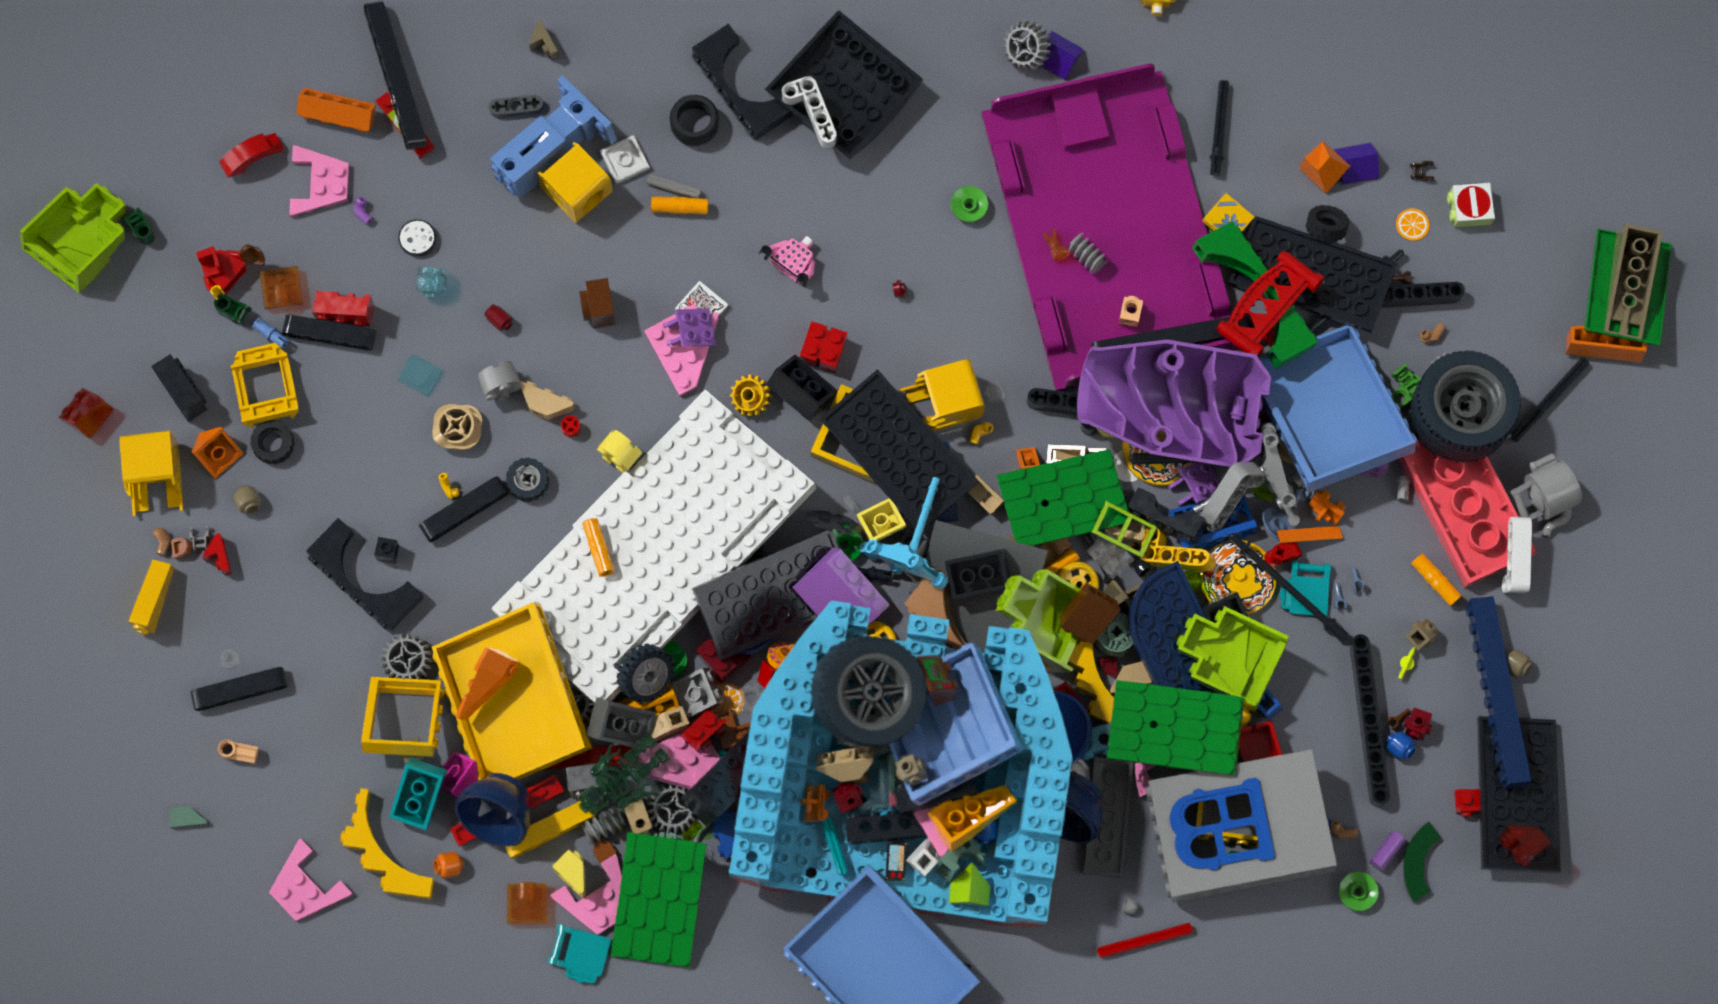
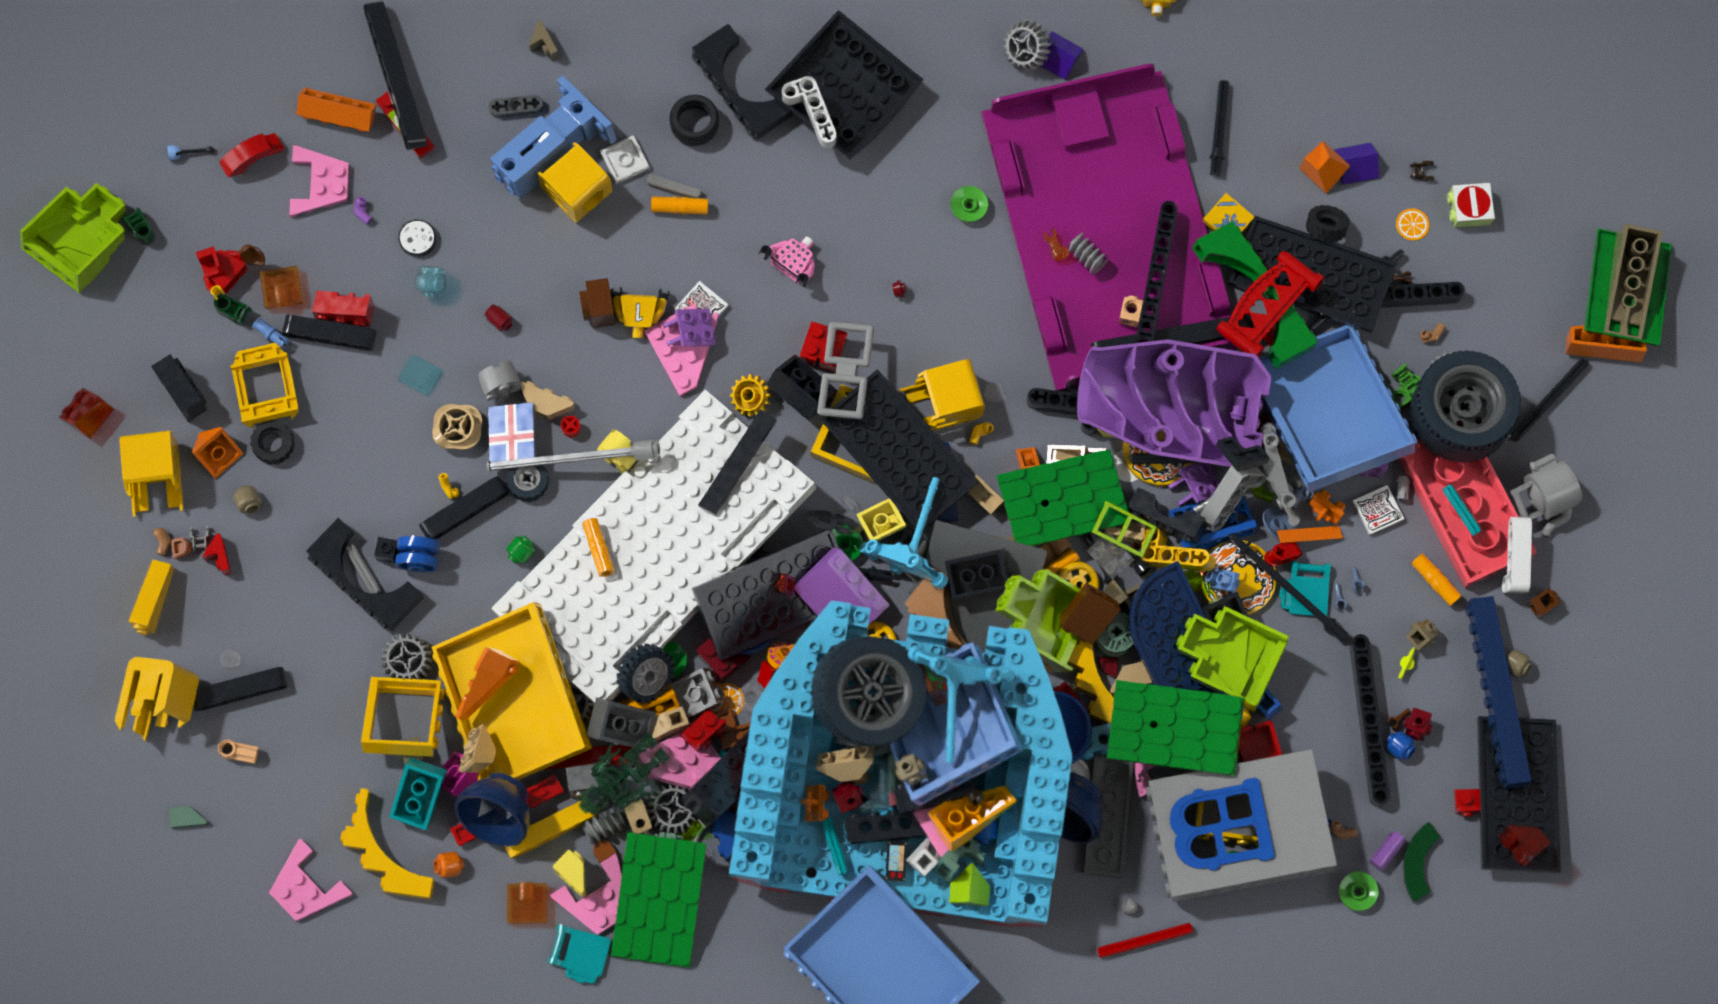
none -> yellow piece [115,657,199,742]
none -> hinge [168,145,214,161]
none -> light grey axle [345,544,381,594]
none -> blue wheel [395,536,440,572]
none -> tan slope [459,724,496,773]
none -> flag [486,402,660,472]
none -> green head [506,535,535,564]
none -> yellow torso [611,287,670,338]
none -> black tile [698,410,777,516]
none -> clear red slope [777,574,795,597]
none -> light grey bar [817,322,874,419]
none -> medium azure piece [908,646,1015,763]
none -> dark brown hinge [967,790,984,806]
none -> black beam [1135,201,1178,343]
none -> medium blue hips [1205,568,1240,592]
none -> black plate [1216,436,1270,472]
none -> white tile [1352,485,1404,536]
none -> teal axle [1443,484,1481,536]
none -> reddish brown brick [1527,588,1560,619]

